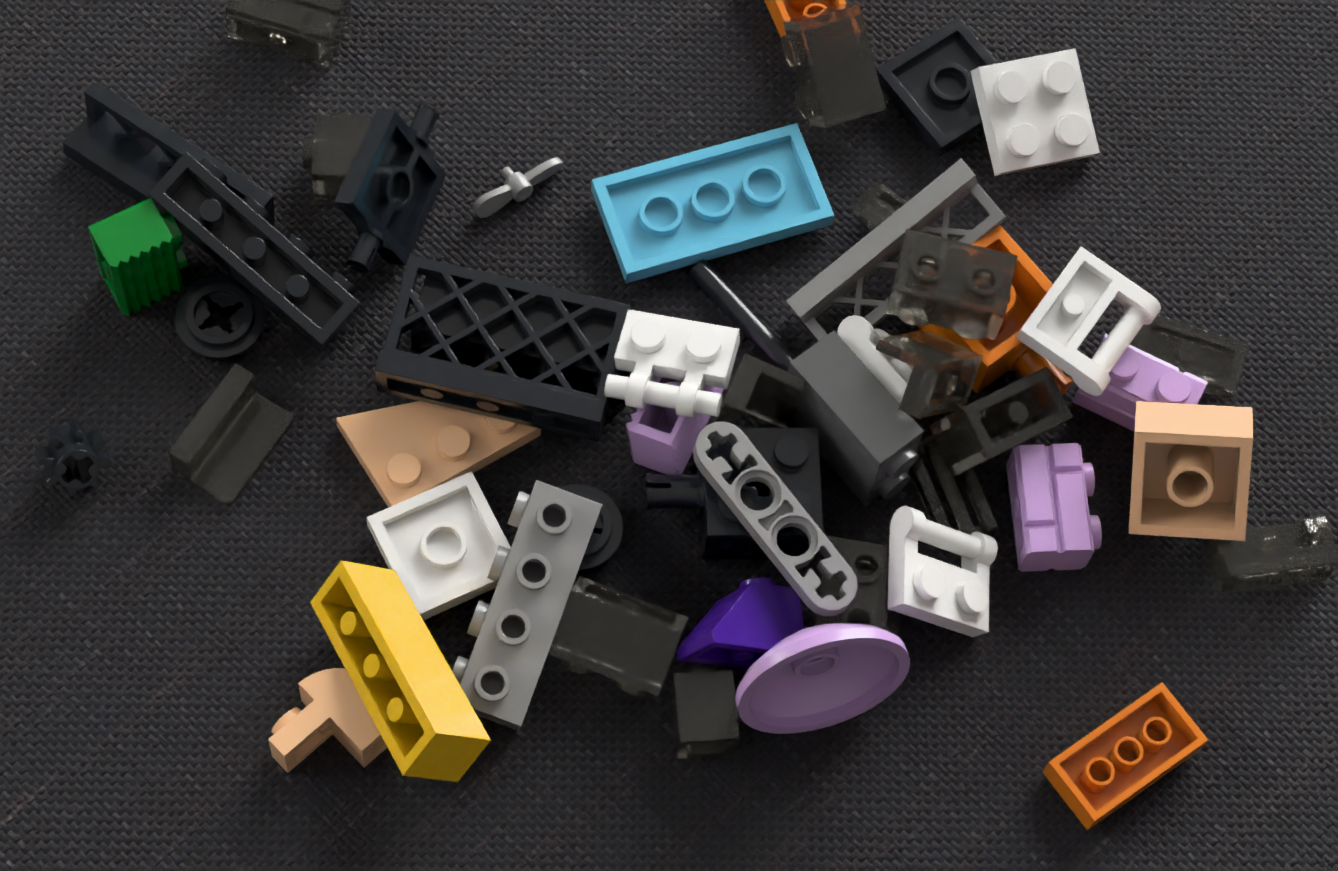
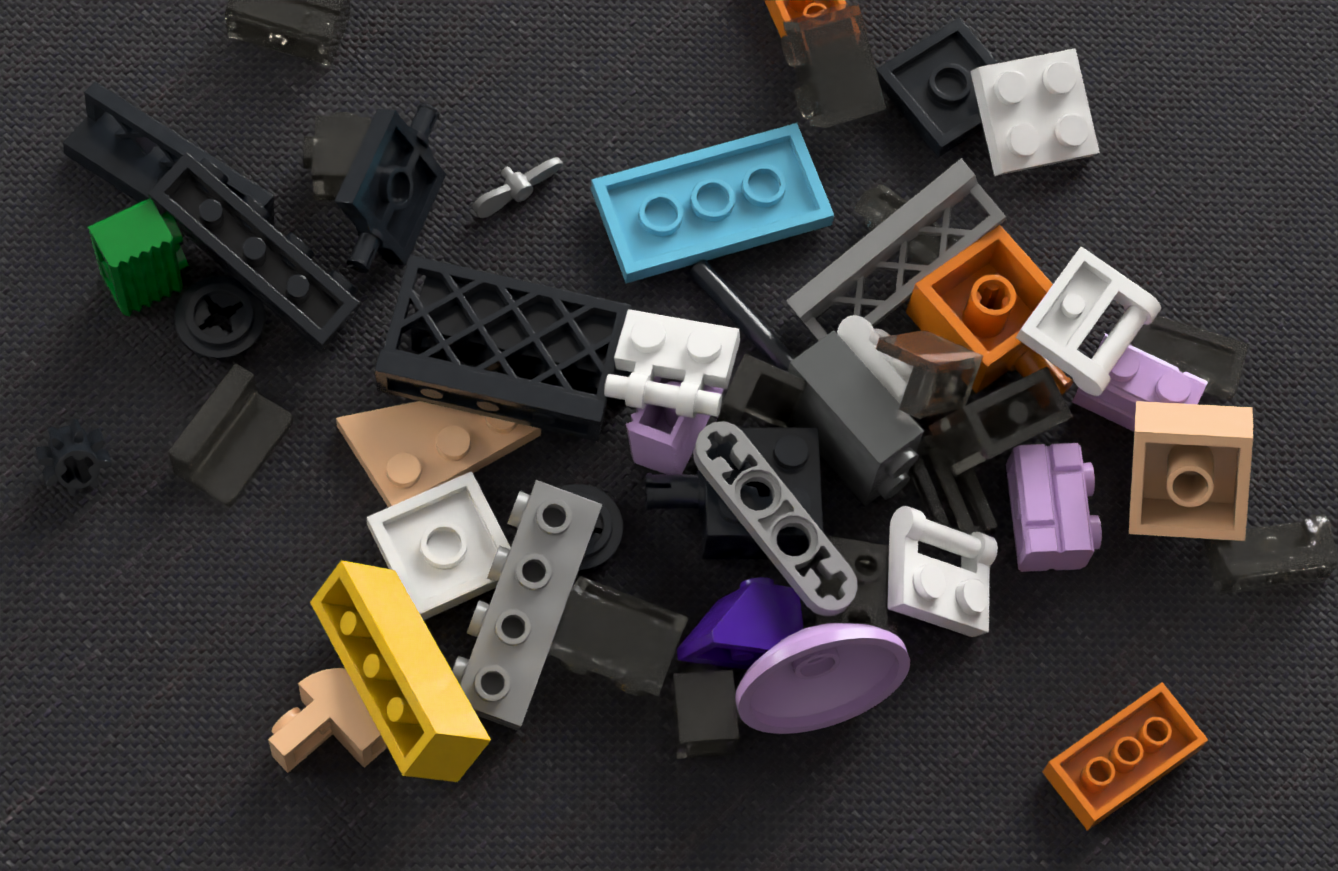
clear smoke brick [885,229,1018,339] -> none

